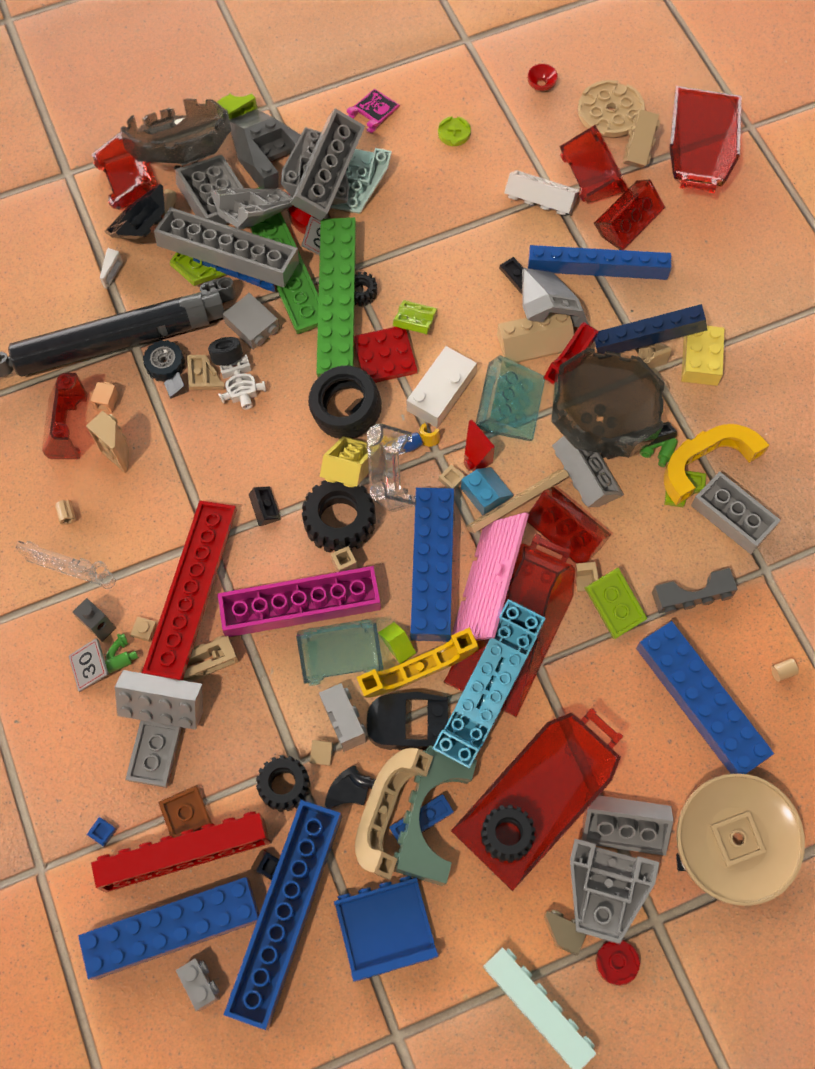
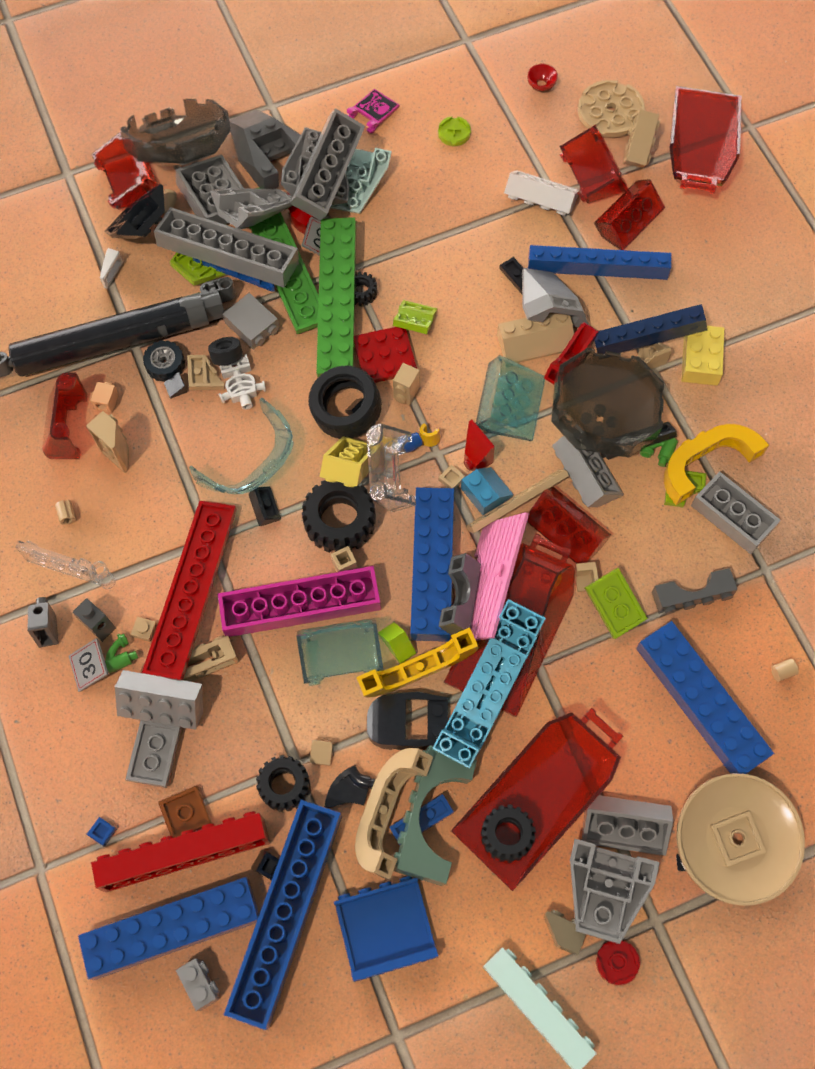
lime arch [217,93,258,121] -> none
light grey wedge [319,683,368,752] -> none
white brick [406,346,477,428] -> none
none -> dark grey torso [27,597,59,648]
none -> clear light blue piece [189,398,294,494]
none -> tan brick [393,363,420,405]
none -> dark grey arch [439,553,481,635]

